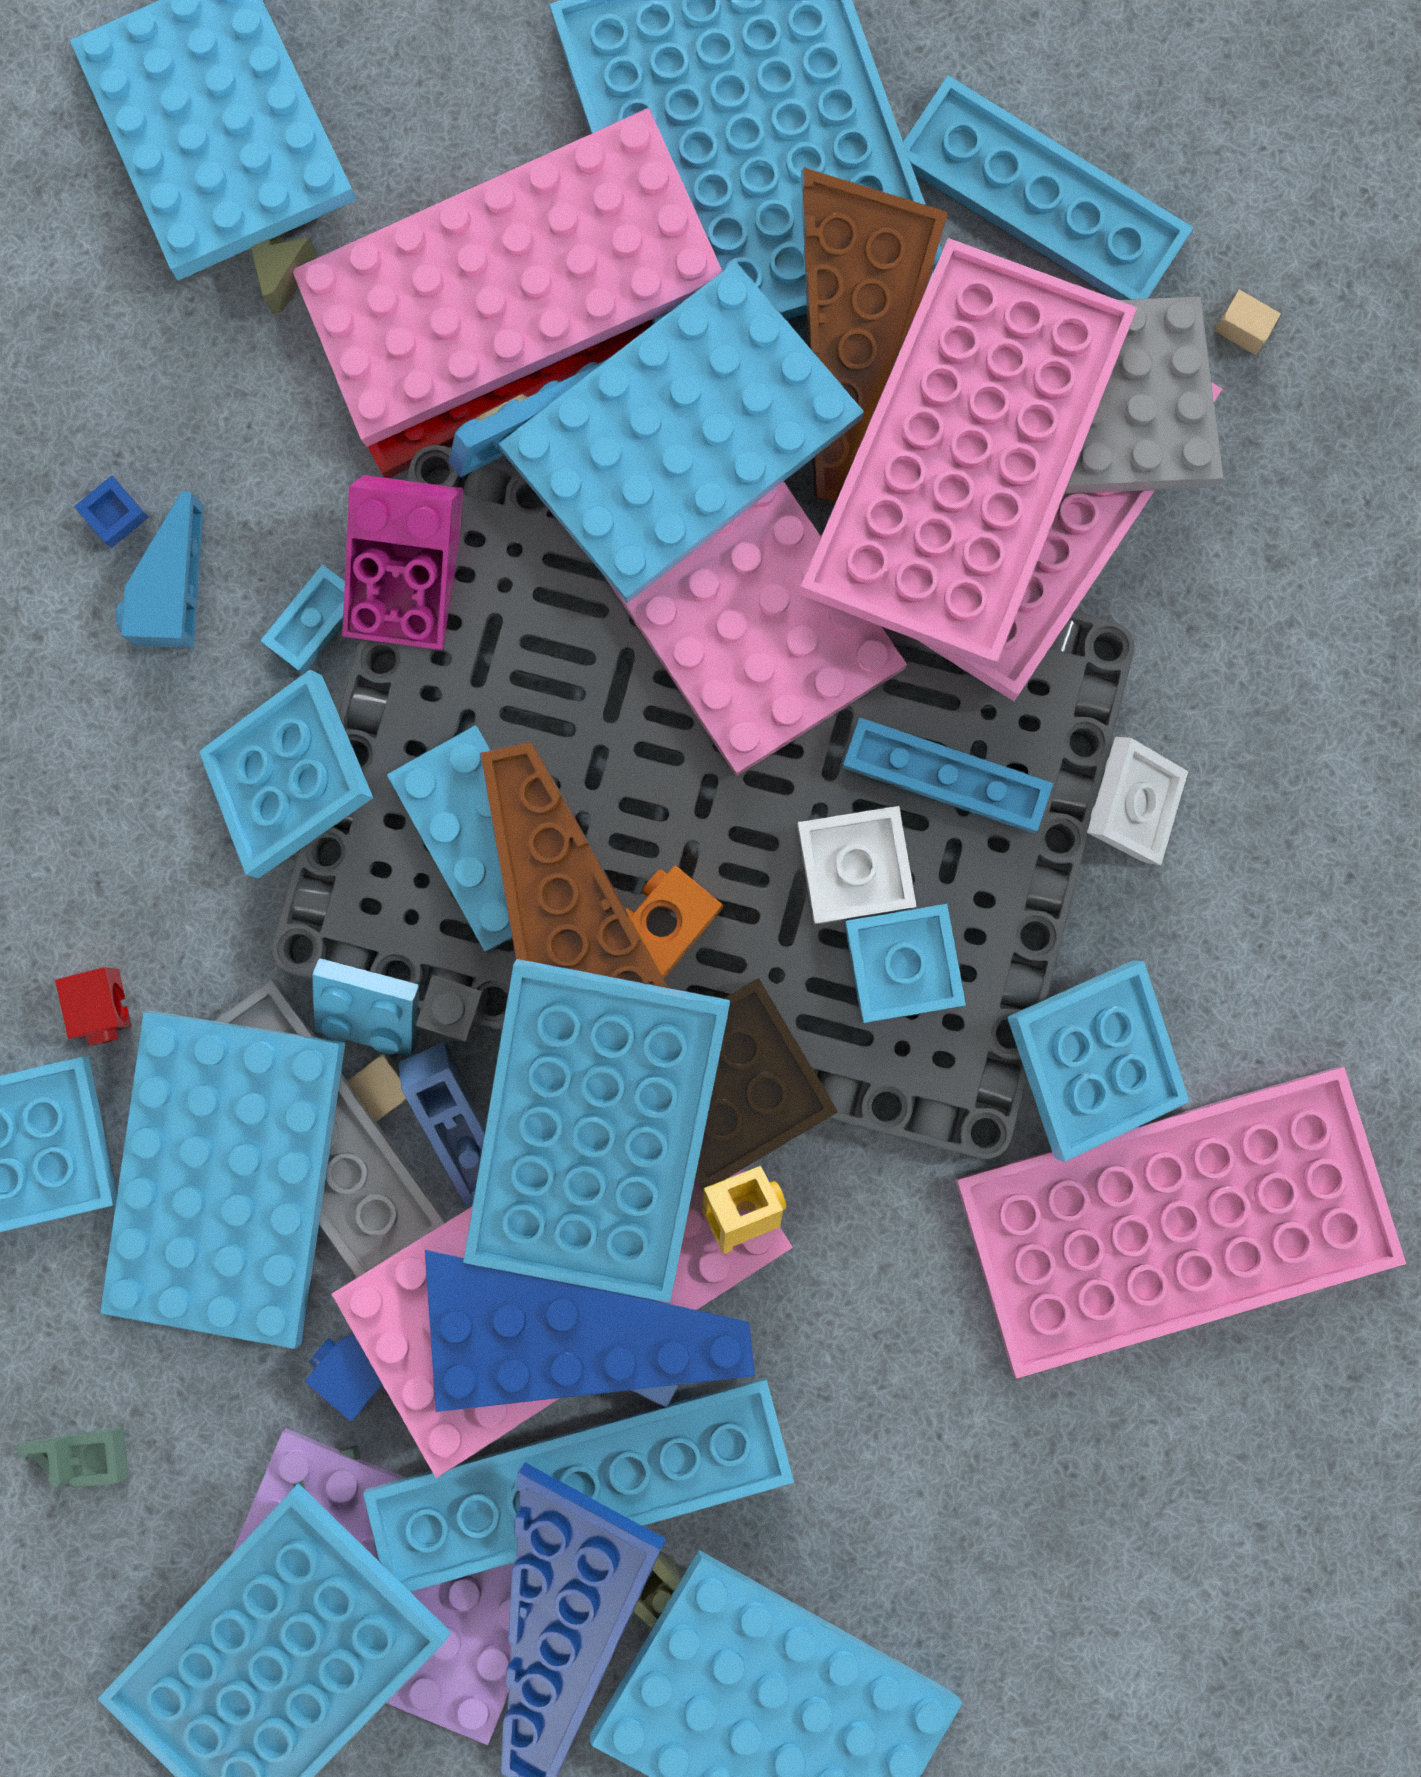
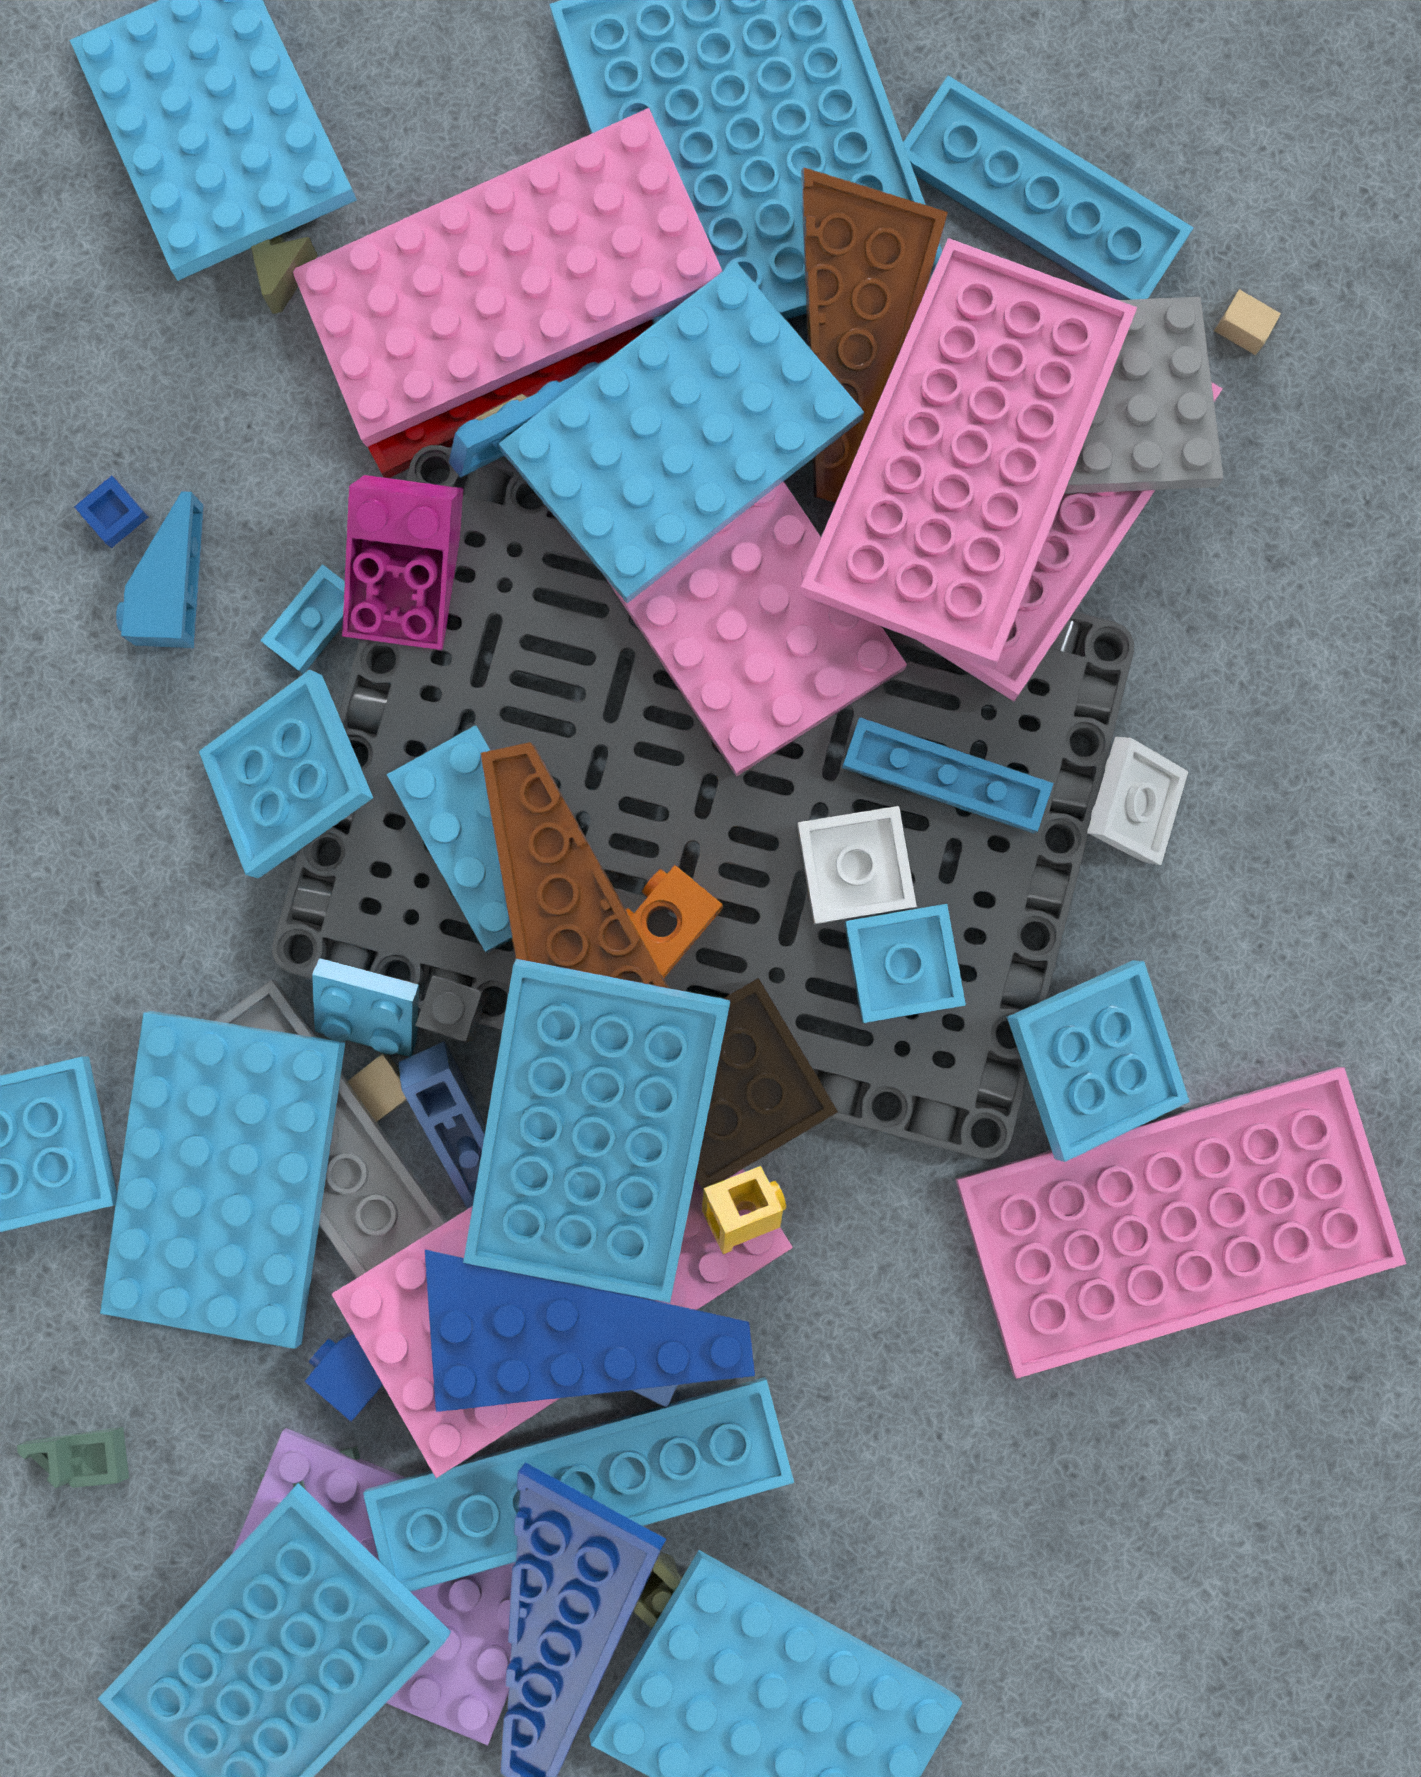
red brick [55,967,132,1046] -> none

